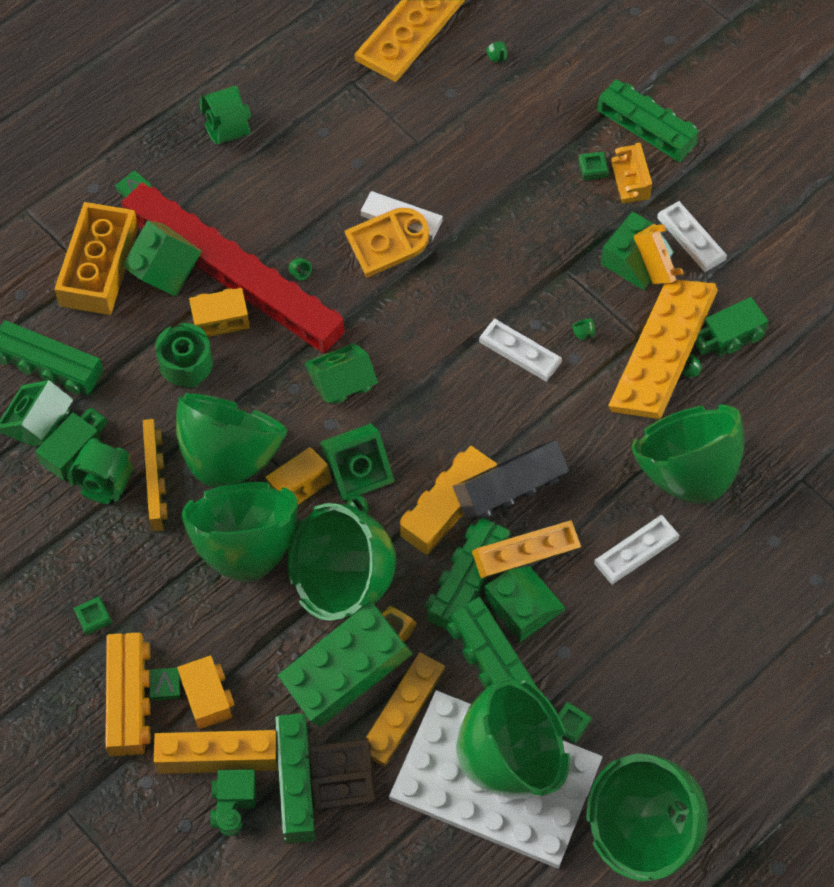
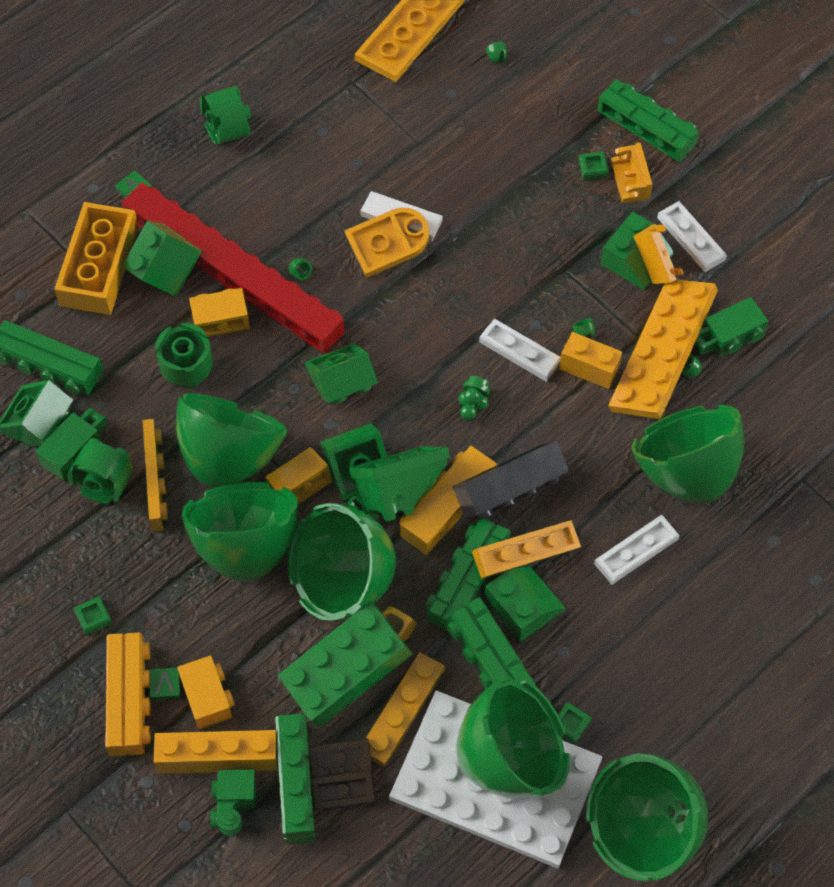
none -> green piece [349,446,450,522]
none -> green piece [458,376,490,421]
none -> light orange brick [559,332,622,389]

